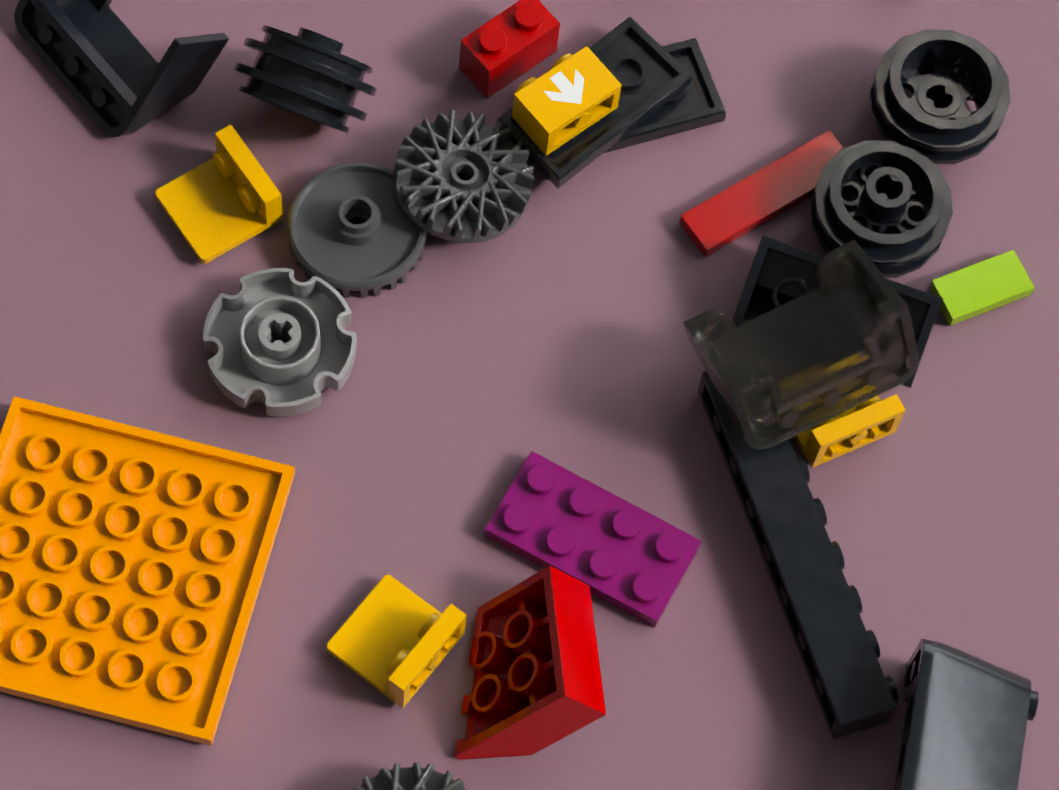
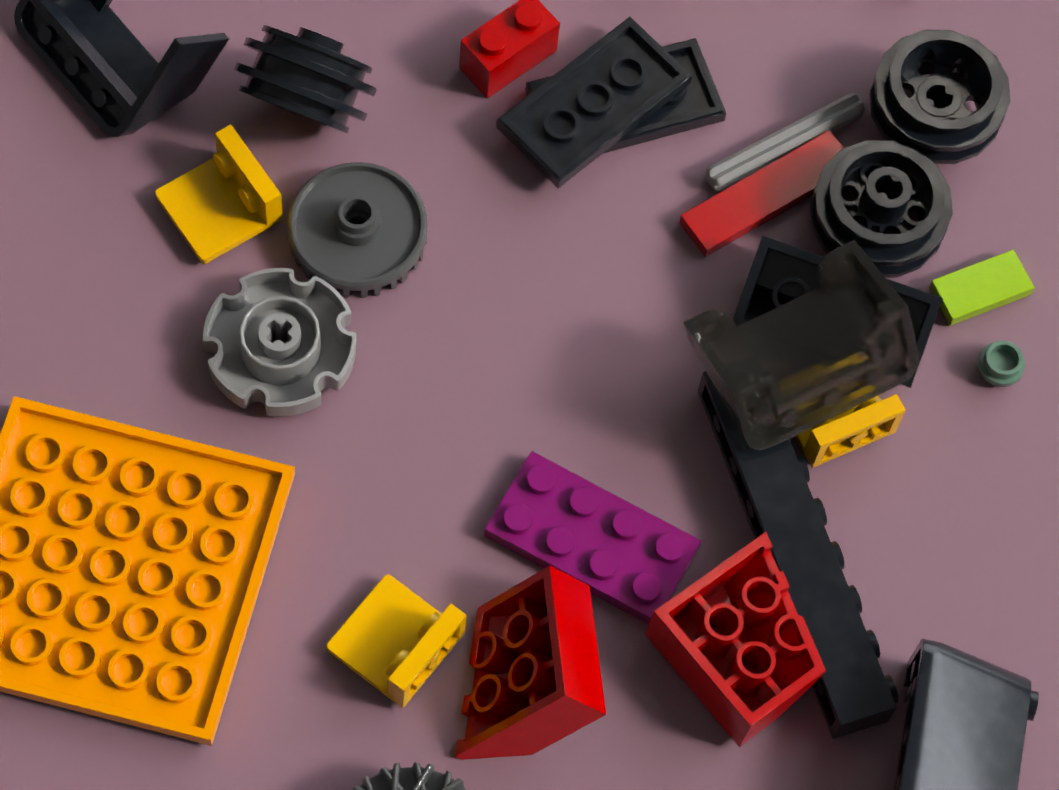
dark grey wheel [393,110,534,243] -> none
yellow brick [512,46,622,156] -> none
none -> red wedge [644,532,826,747]
none -> light grey axle [705,93,865,191]
none -> sand green plate [978,341,1025,387]

